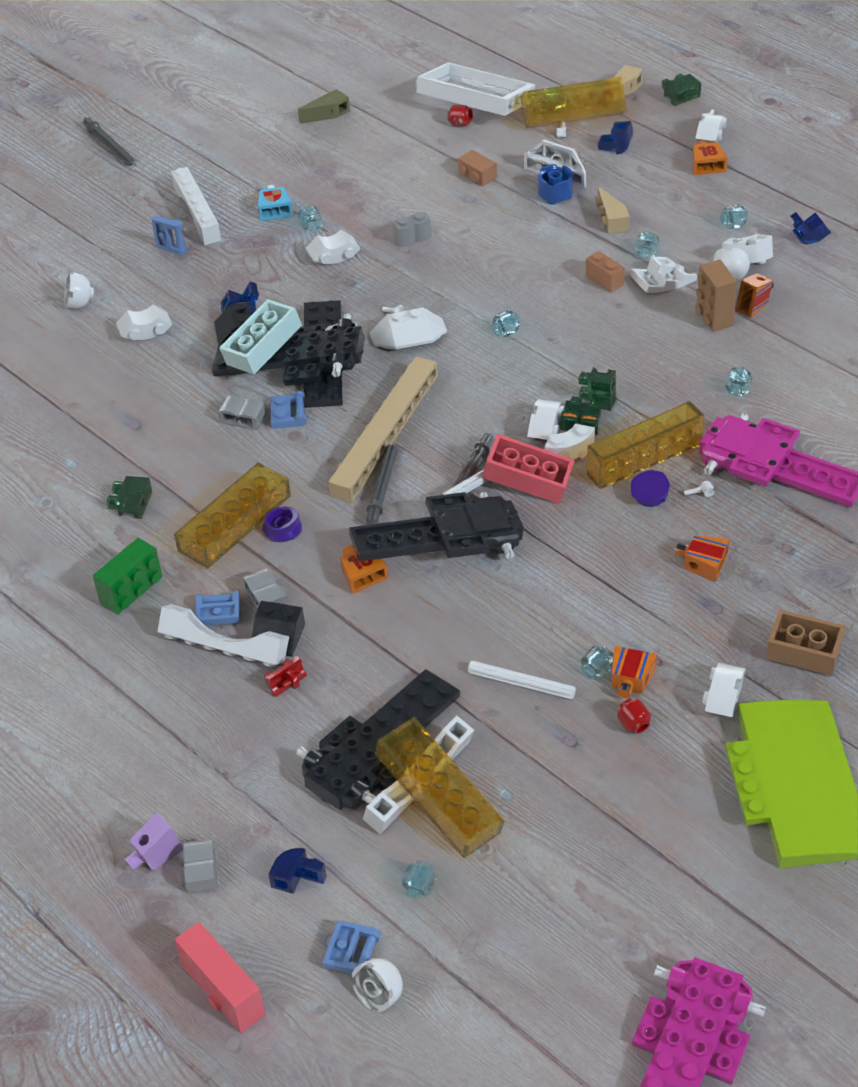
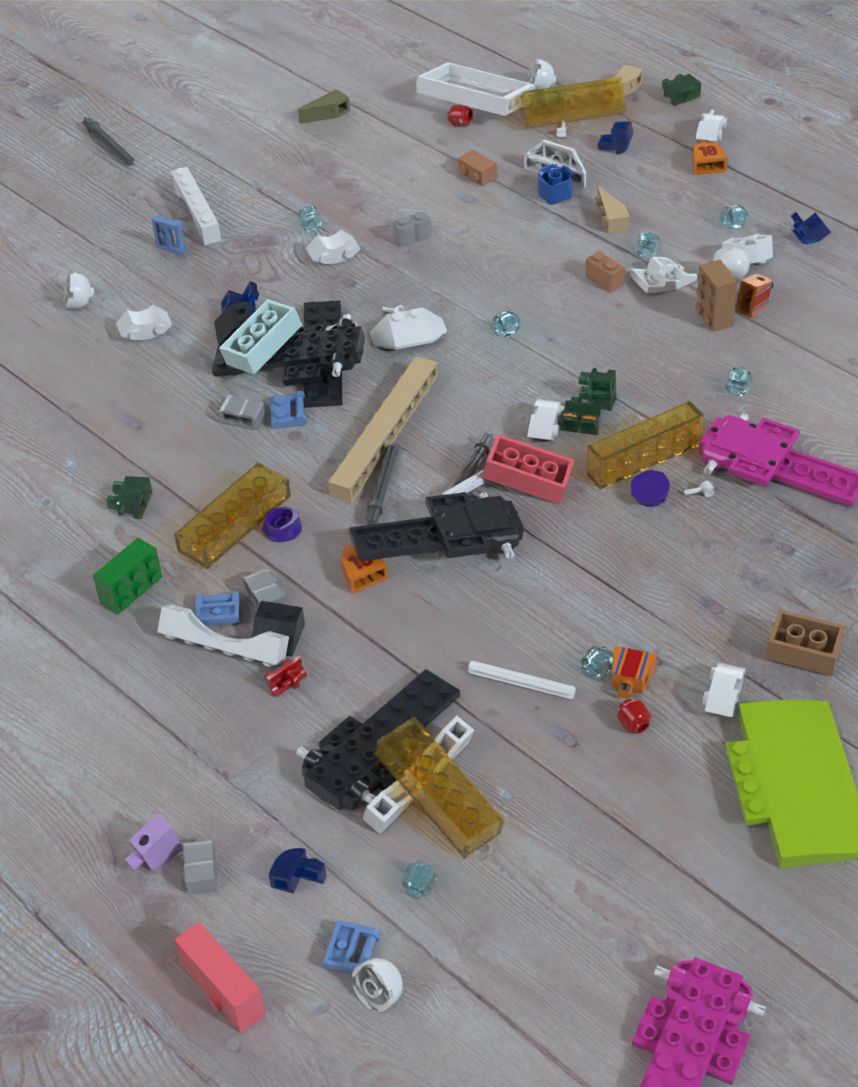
medium azure torso [258,185,293,221] -> none
white brick [545,424,595,460] -> none
orange torso [675,535,729,582] -> none
none -> white cylinder [528,59,556,93]

